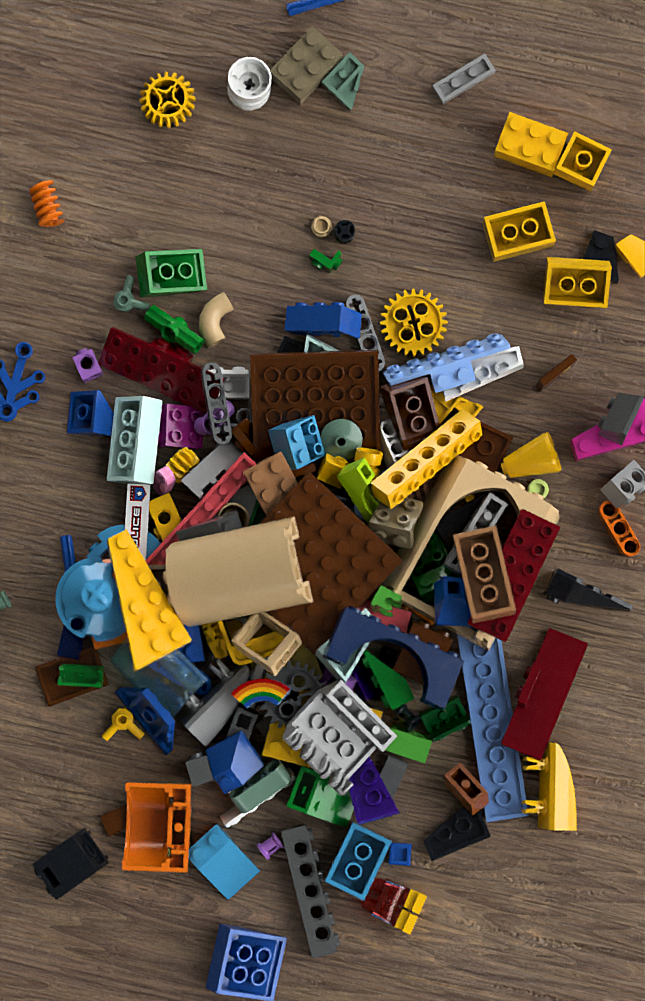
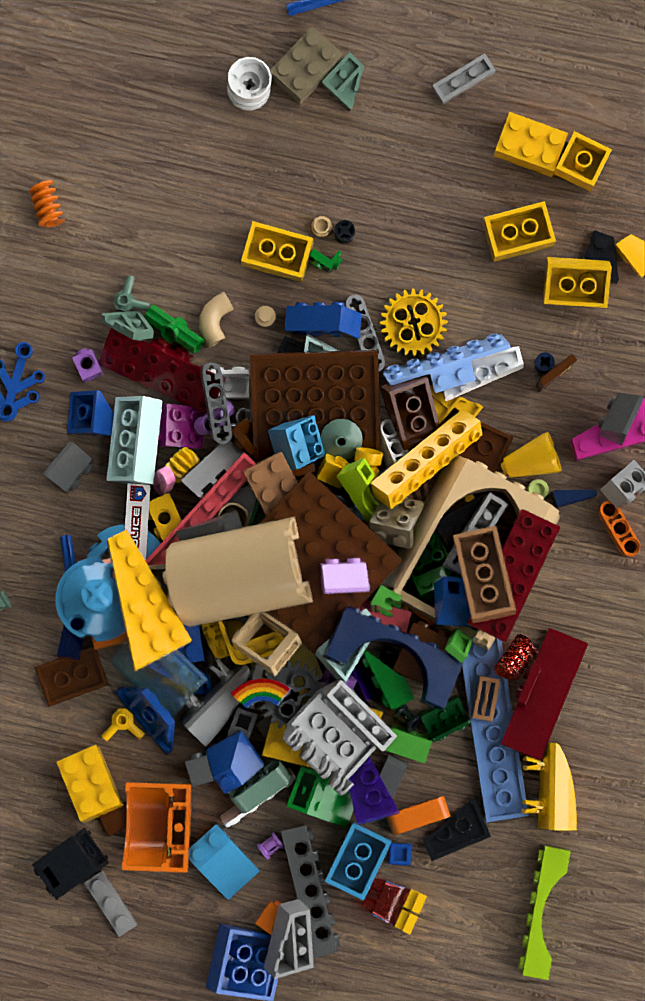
green hinge [58,664,104,688] -> none
green slope [135,249,207,298] -> none
yellow gear [139,71,196,128] -> none
dark orange brick [444,762,489,816] -> none
black wedge [543,569,633,611] -> none
none -> dark grey slope [43,440,94,493]
none -> yellow brick [57,745,124,823]
none -> light grey plate [84,870,138,937]
none -> sand green wing [101,311,154,341]
none -> yellow brick [241,221,313,283]
none -> tan plate [255,306,276,327]
none -> orange brick [255,900,282,935]
none -> light grey wedge [264,899,314,979]
none -> slope [321,558,369,593]
none -> orange beam [386,796,451,836]
none -> bright green tile [445,628,473,663]
none -> medium nougat tile [471,676,500,722]
none -> clear red piece [494,634,537,680]
none -> lime arch [518,845,571,980]
none -> dark blue bush [534,352,555,374]
none -> dark blue slope [551,490,597,508]

